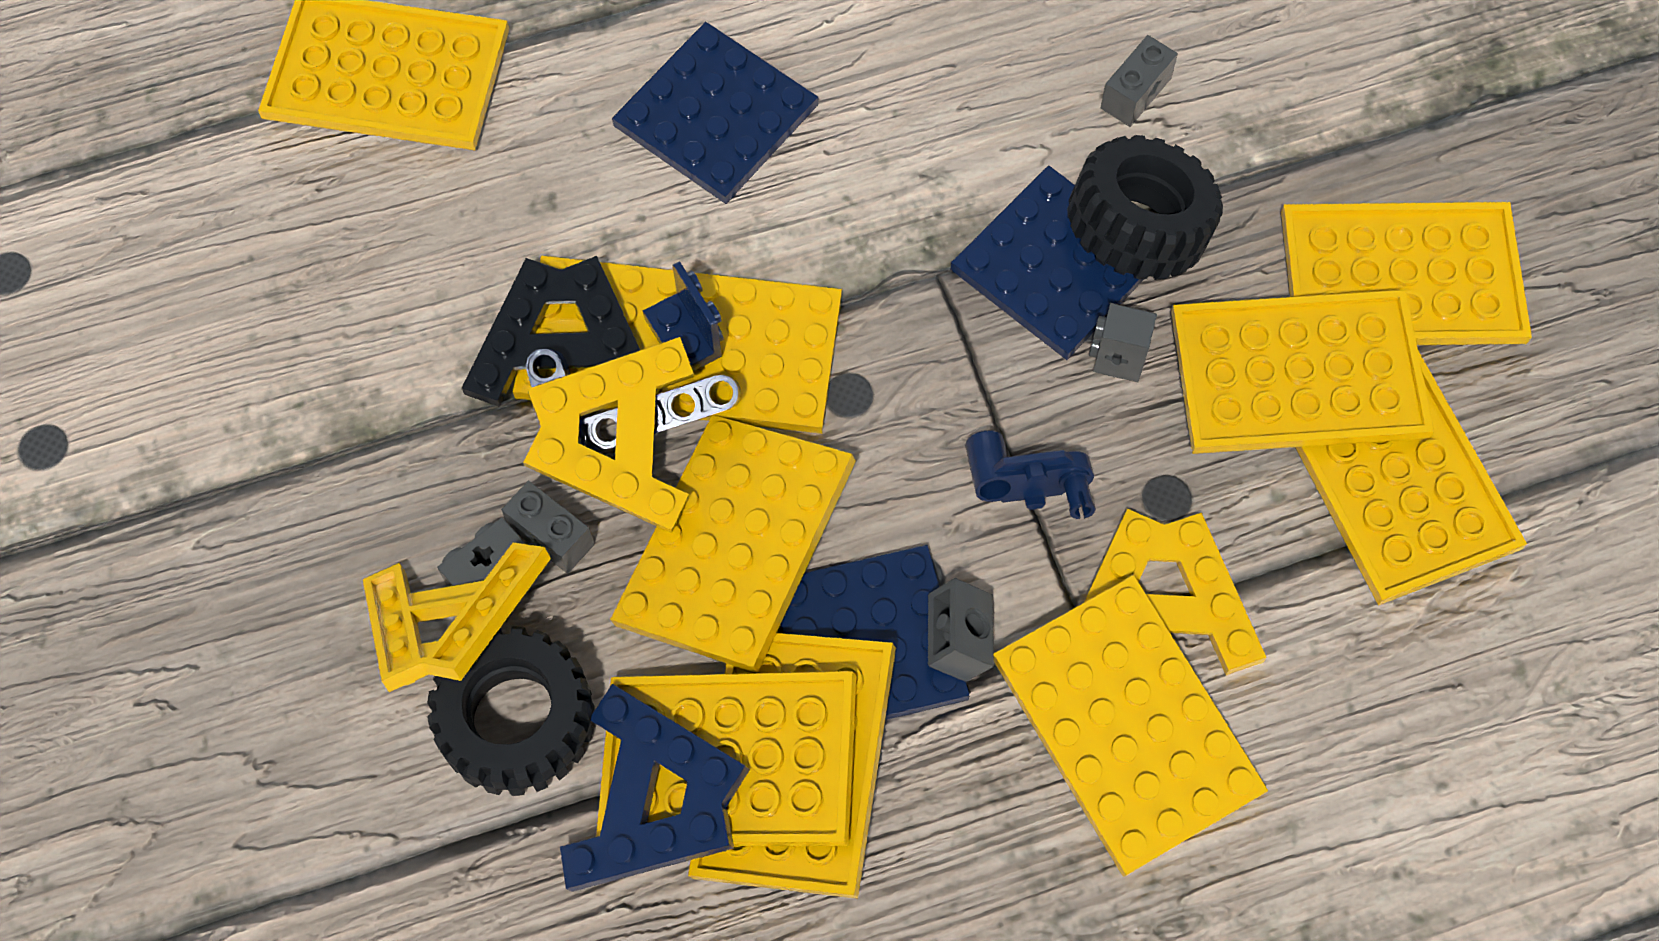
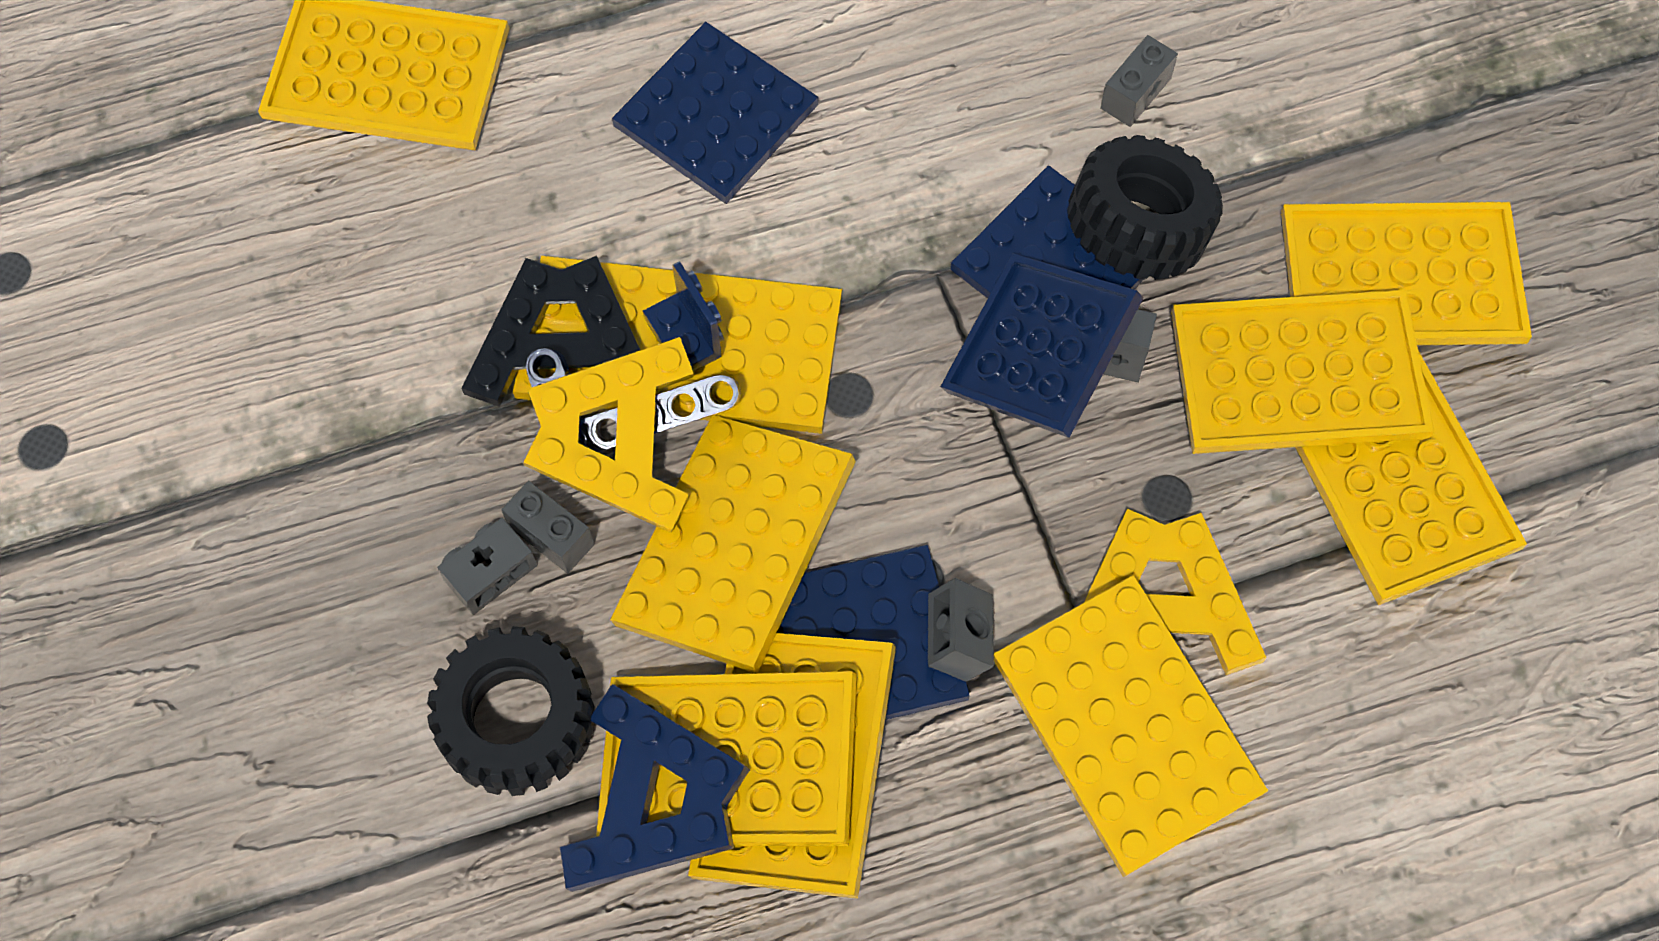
yellow plate [363,542,551,692] -> none
dark blue piece [965,431,1096,519] -> none
none -> dark blue plate [940,253,1143,438]

